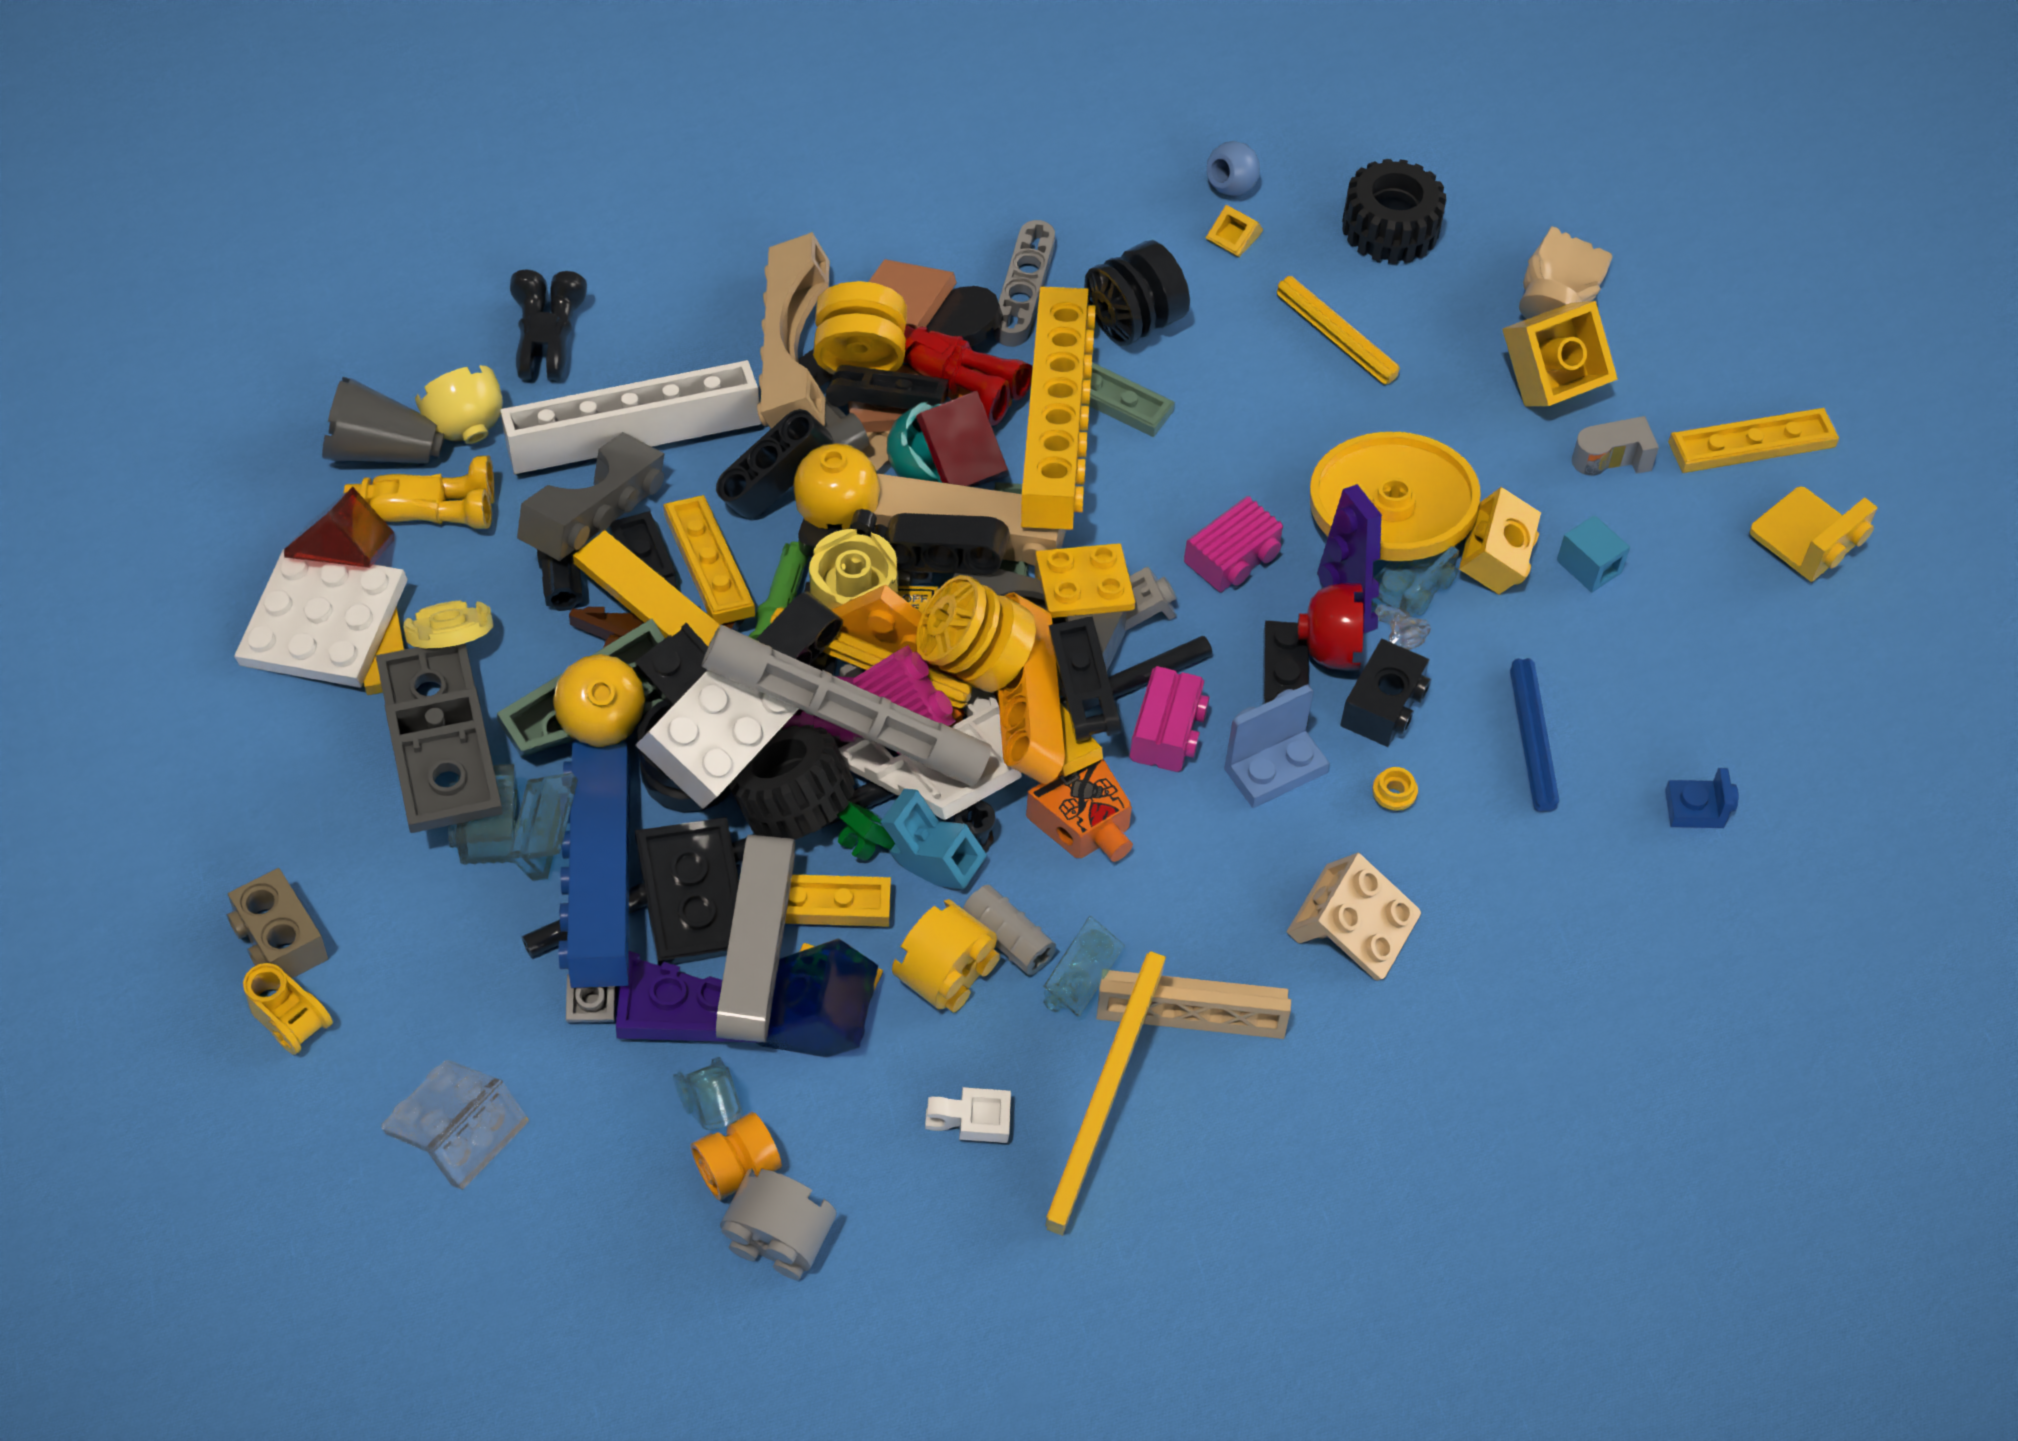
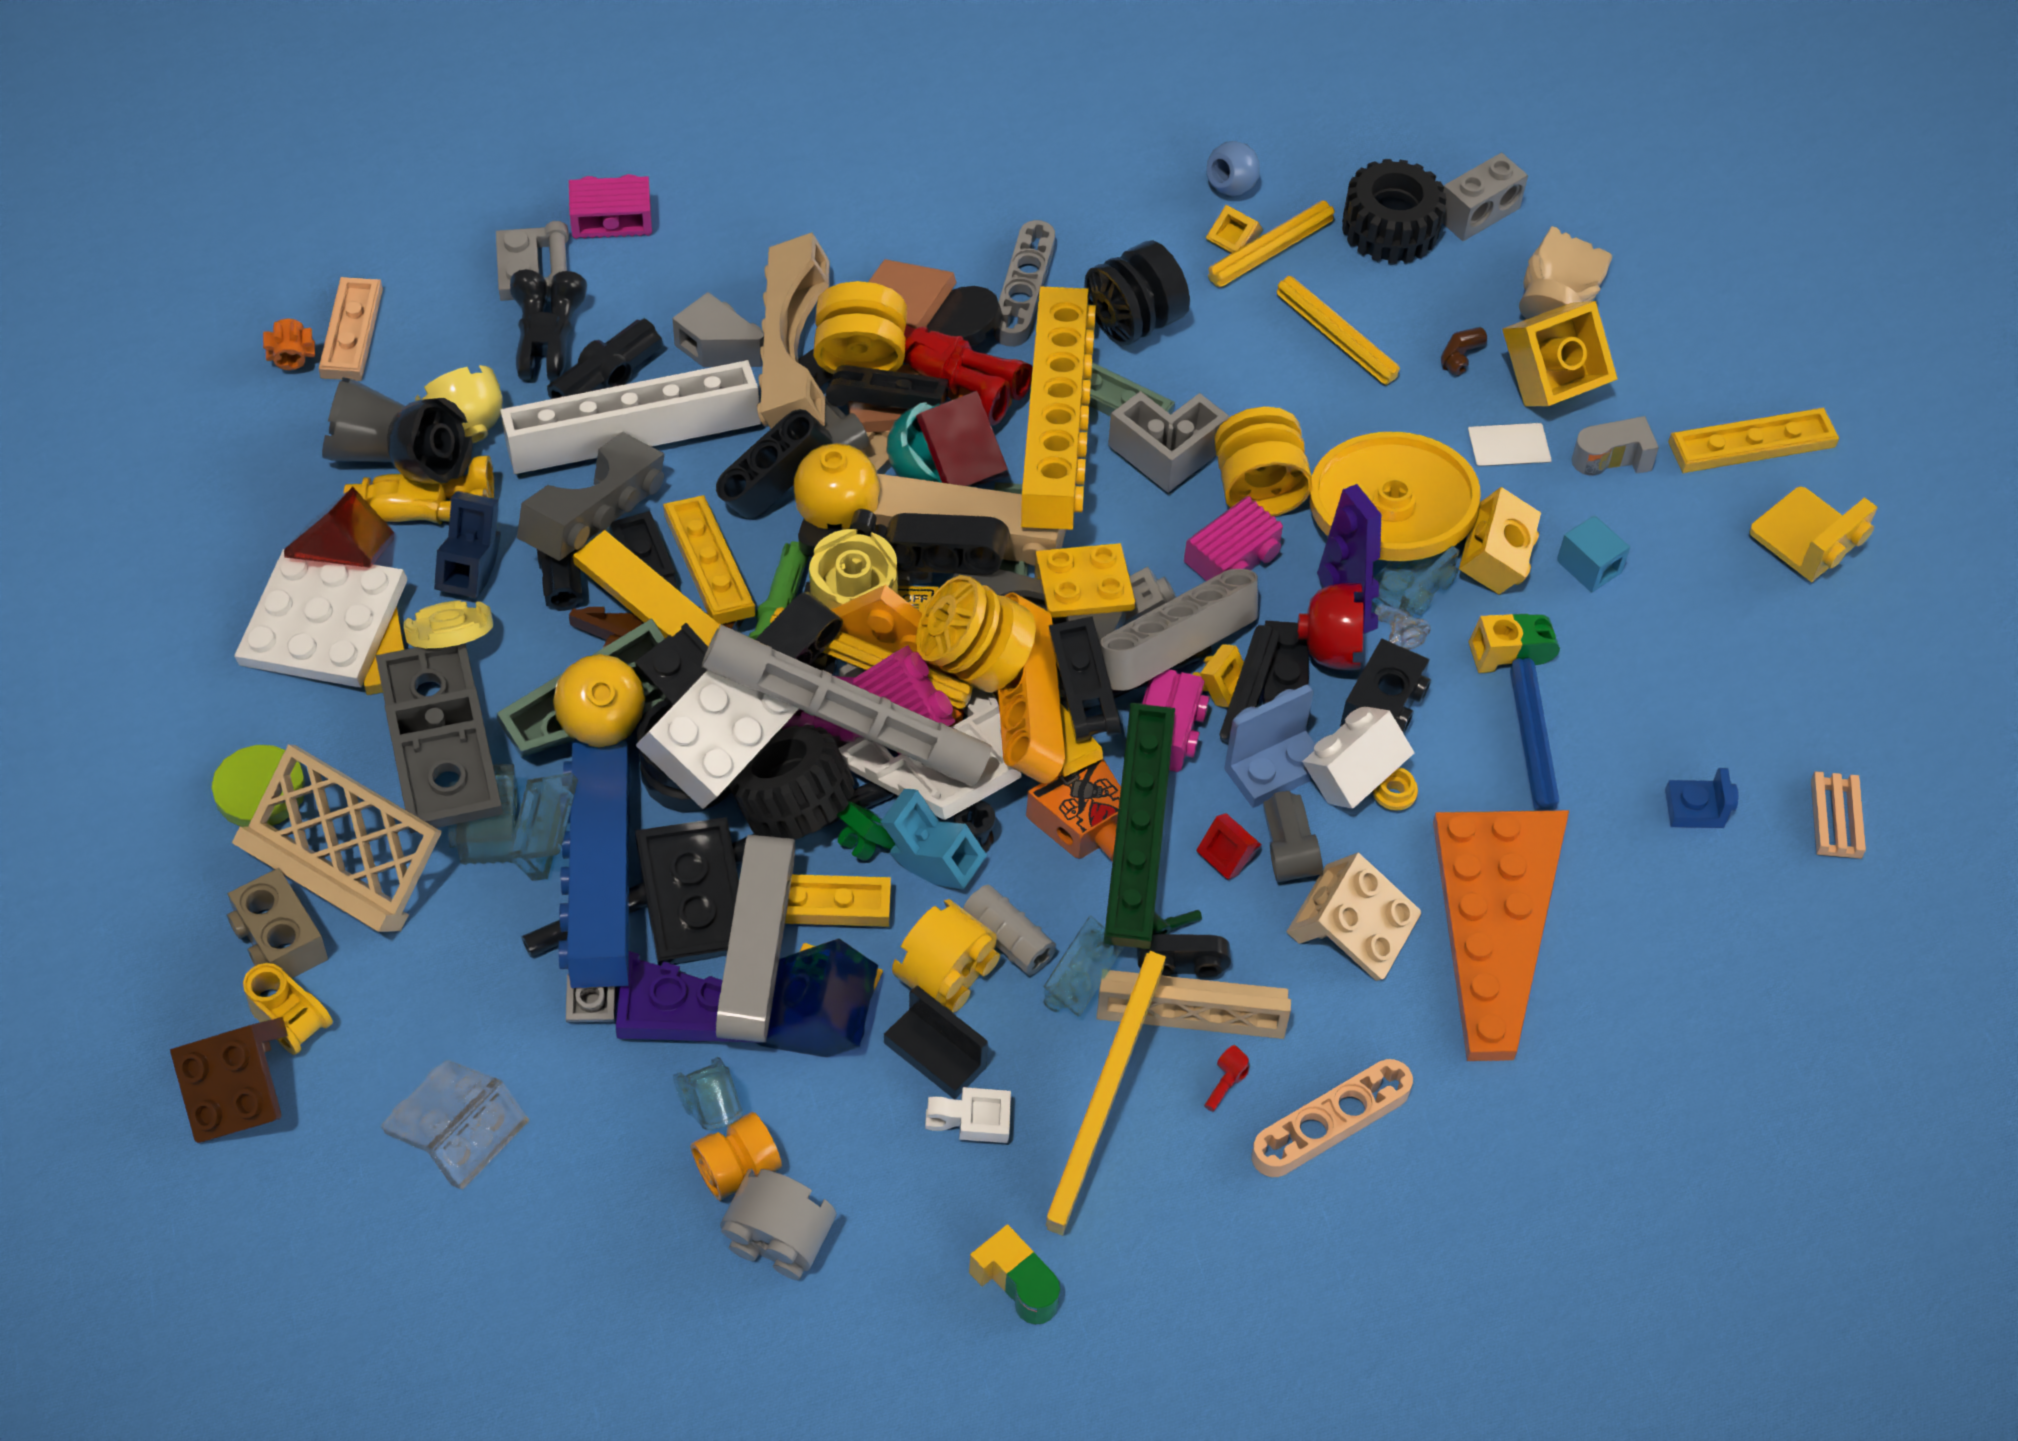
none -> reddish brown bracket [170,1017,288,1143]
none -> lime tile [211,745,305,827]
none -> tan fence [232,744,442,932]
none -> orange gear [263,318,315,370]
none -> light nougat tile [319,277,383,381]
none -> black cylinder [387,398,473,485]
none -> dark blue brick [434,491,501,598]
none -> light grey plate [496,221,569,301]
none -> black piece [547,318,662,399]
none -> dark pink brick [569,174,652,239]
none -> light grey slope [672,292,764,367]
none -> black panel [884,986,988,1100]
none -> leg [969,1224,1060,1325]
none -> light grey beam [1100,569,1258,690]
none -> dark green tile [1103,703,1175,950]
none -> light grey brick [1108,391,1230,492]
none -> black plate [1137,934,1231,978]
none -> dark green hand [1152,910,1202,935]
none -> yellow tile [1192,644,1244,707]
none -> red tile [1196,813,1262,880]
none -> red hand [1204,1045,1249,1112]
none -> yellow axle [1207,200,1335,287]
none -> yellow wheel [1214,406,1312,516]
none -> black axle [1219,624,1280,744]
none -> light nougat beam [1251,1059,1413,1177]
none -> dark grey piece [1263,791,1323,882]
none -> white brick [1302,706,1415,809]
none -> orange wing [1433,810,1569,1061]
none -> reddish brown arm [1441,327,1487,375]
none -> light grey brick [1442,152,1528,241]
none -> white sticker [1468,423,1552,466]
none -> leg [1468,614,1560,673]
none -> light nougat tile [1811,771,1866,859]

